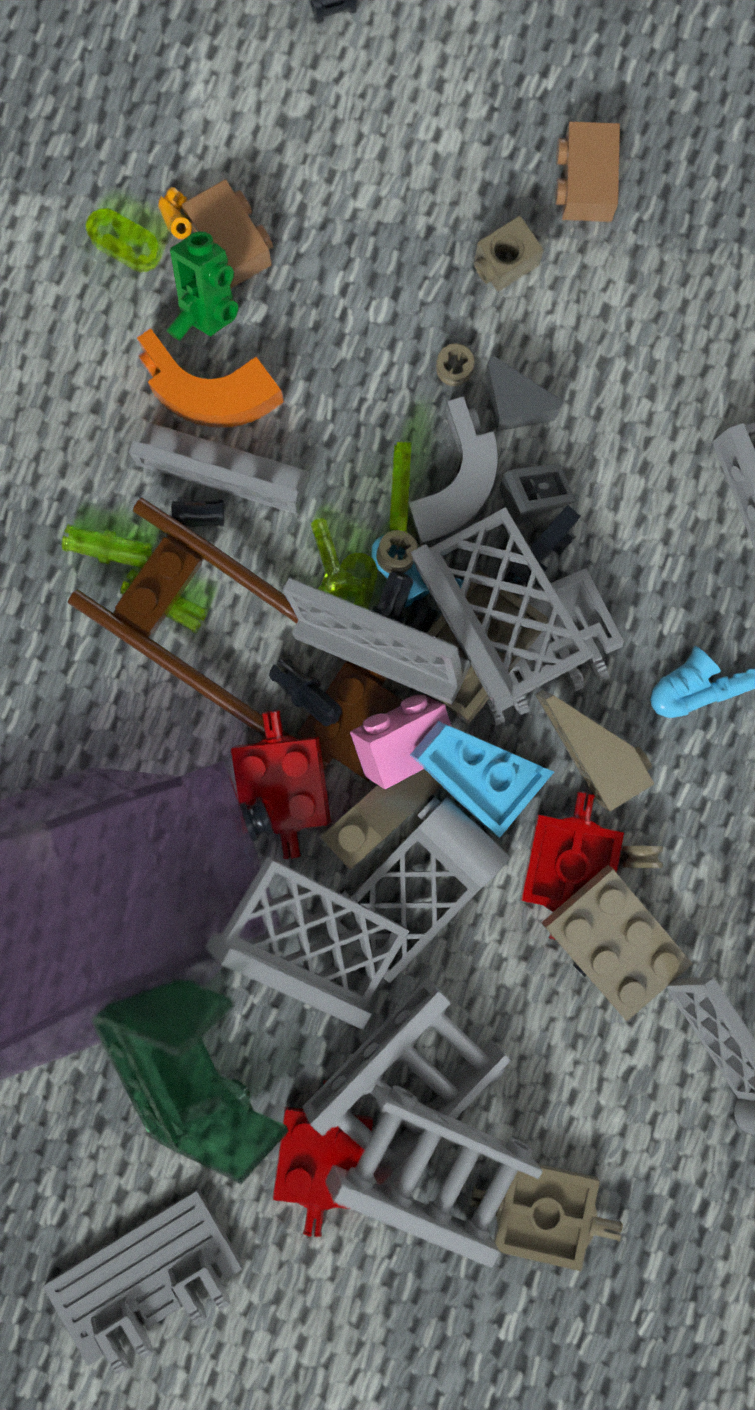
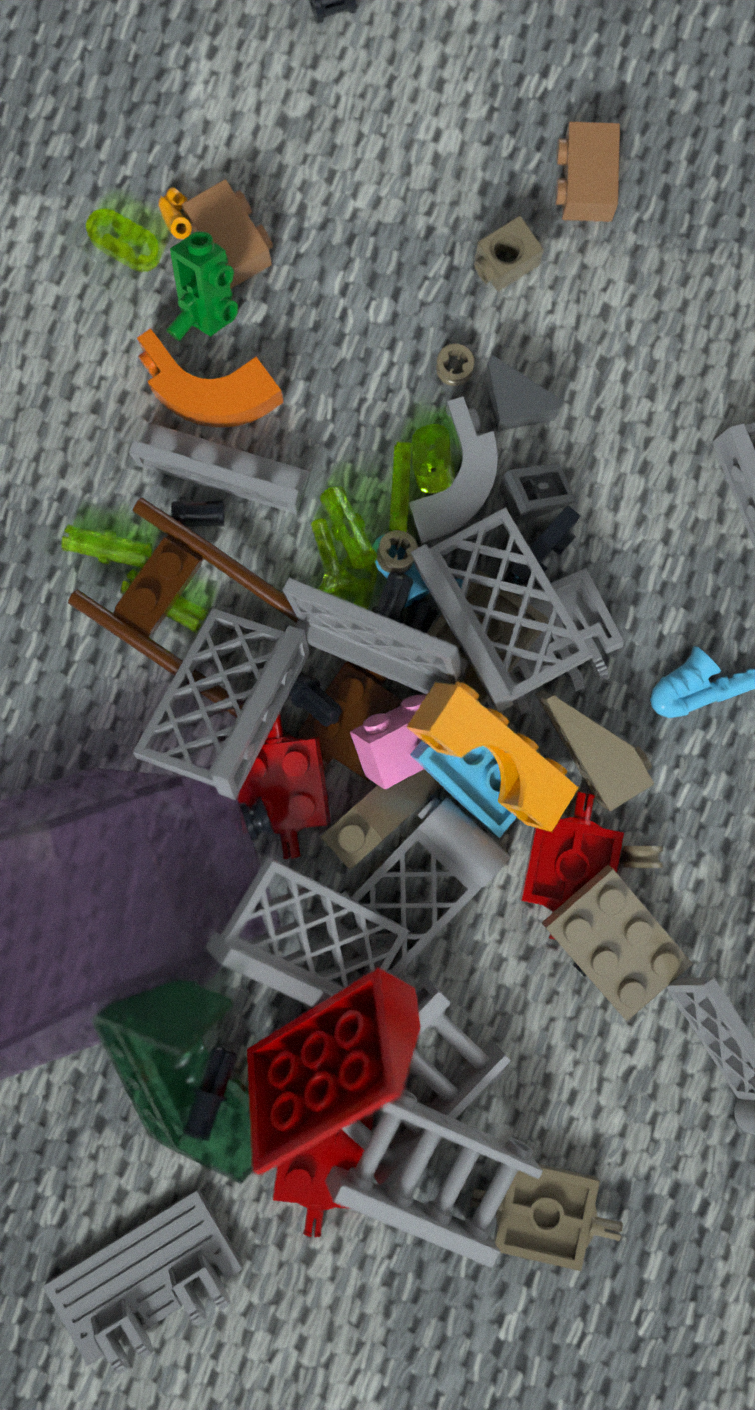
none -> light grey fence [133,608,310,800]
none -> black axle [182,1046,237,1141]
none -> red slope [247,967,421,1176]
none -> clear neon green pin [320,486,378,569]
none -> light orange arch [406,681,579,832]
none -> clear neon green beam [411,424,455,493]

